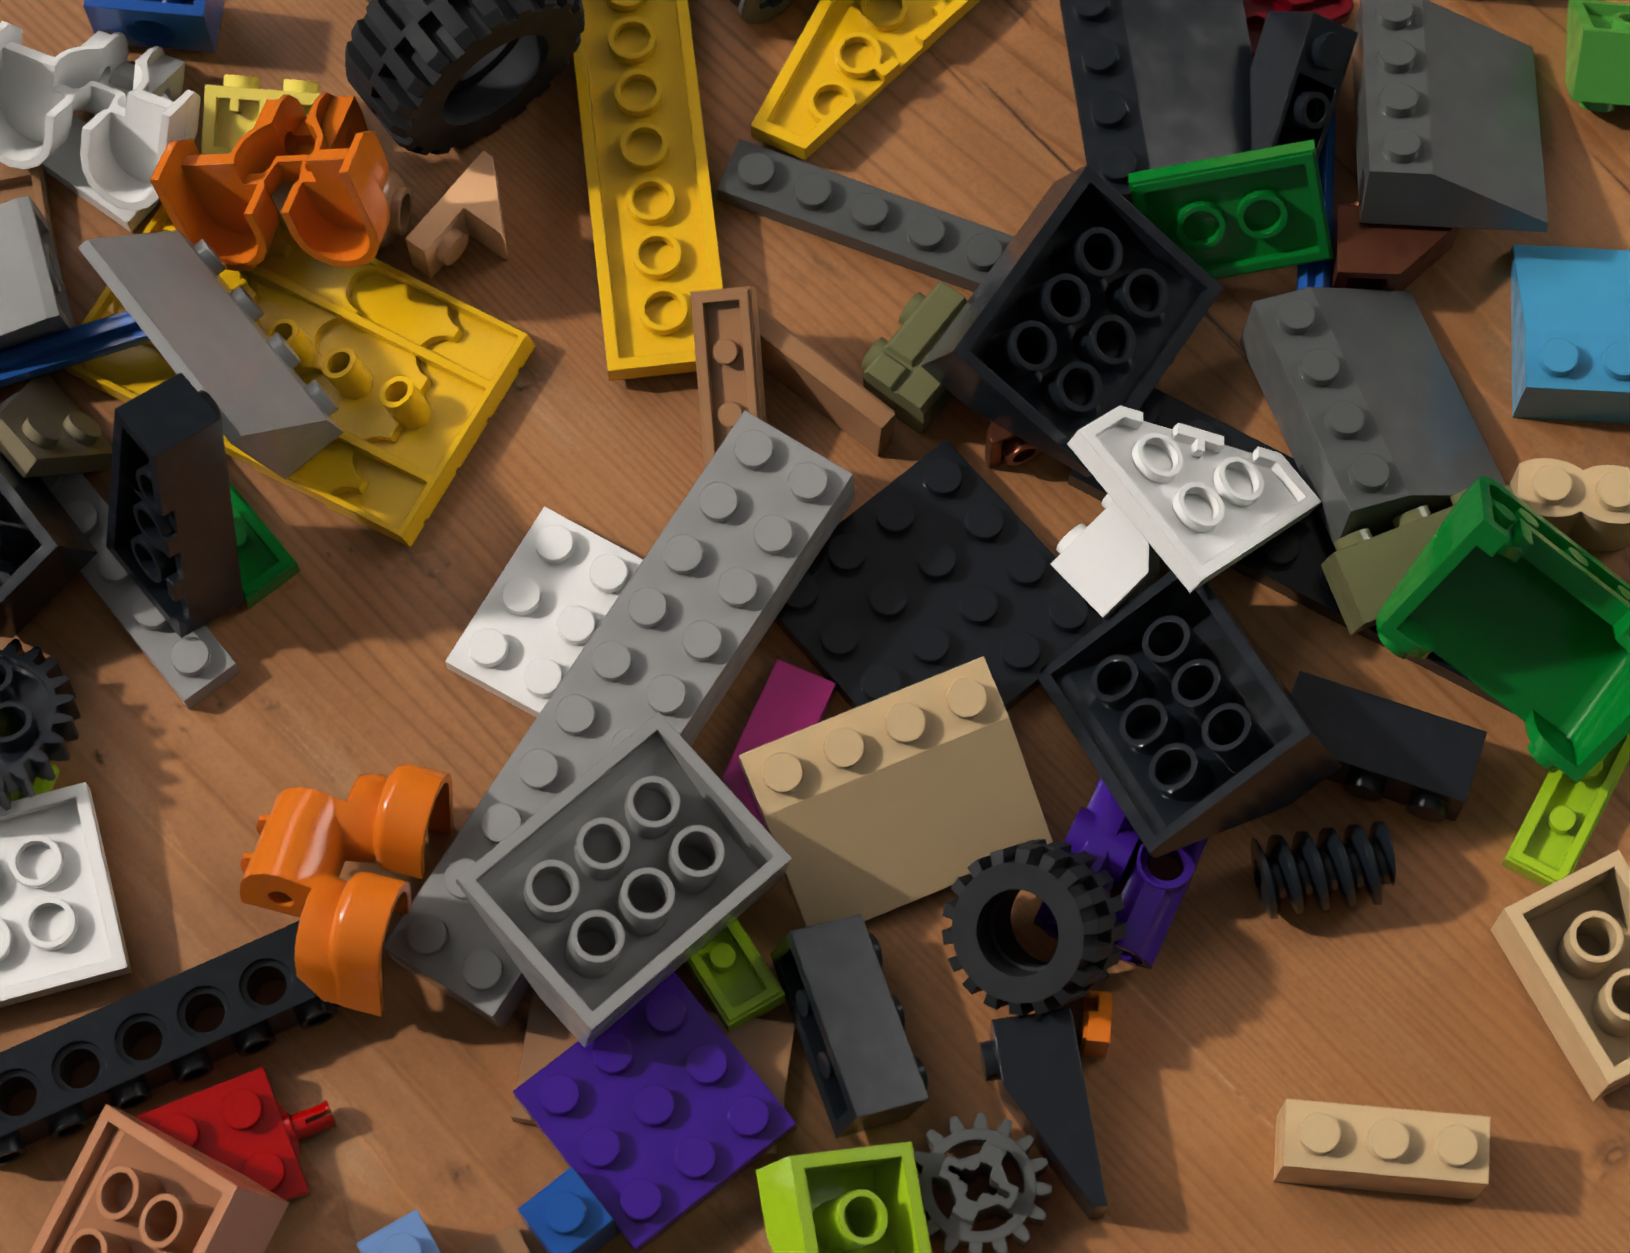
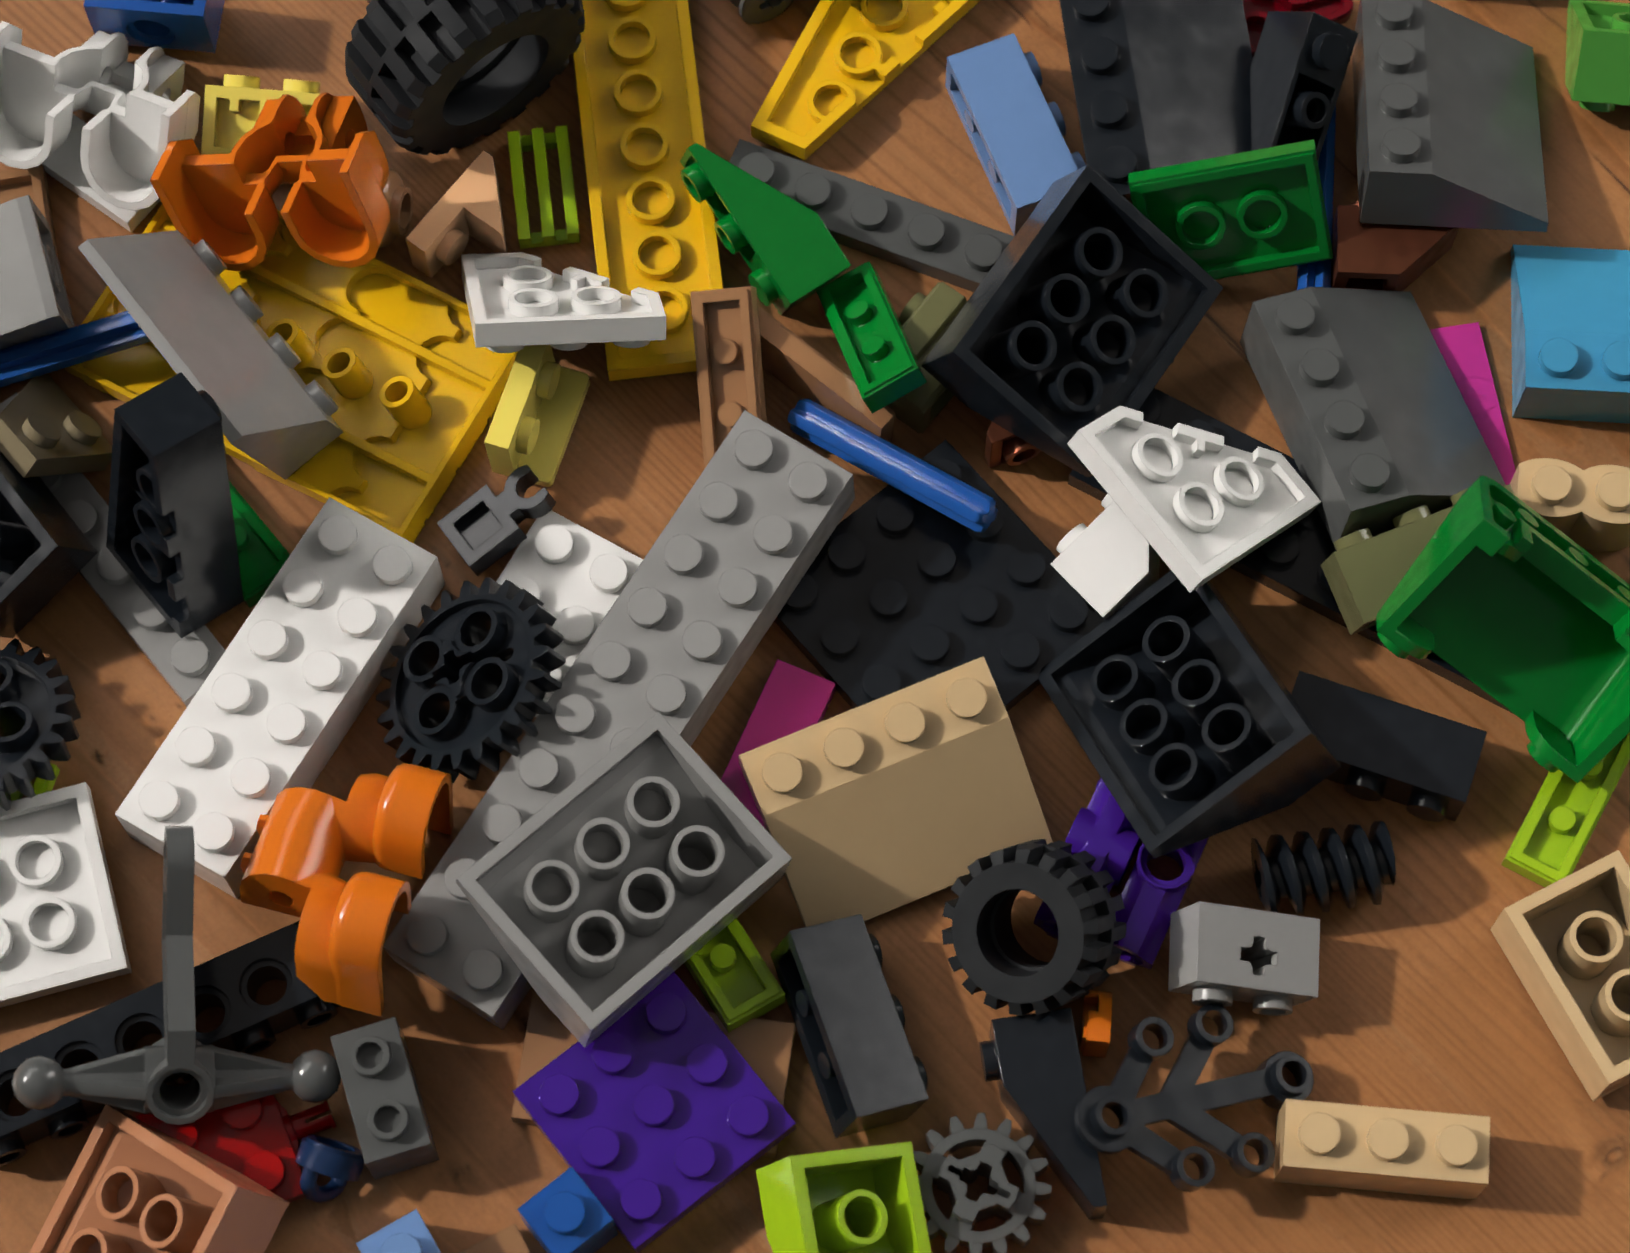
none -> dark grey piece [12,826,341,1125]
none -> white brick [115,497,445,899]
none -> dark blue tile [295,1134,365,1203]
none -> dark grey brick [330,1017,439,1180]
none -> black gear [376,577,566,783]
none -> plate [437,465,556,576]
none -> white plate [461,252,666,353]
none -> light yellow bracket [484,345,590,487]
none -> lime tile [507,125,581,249]
none -> green slope [680,143,851,315]
none -> blue axle [787,398,998,532]
none -> green tile [816,261,927,414]
none -> medium blue brick [945,33,1086,236]
none -> black plant [1074,1004,1314,1192]
none -> light grey brick [1168,901,1320,1016]
none -> dark pink piece [1430,322,1516,485]

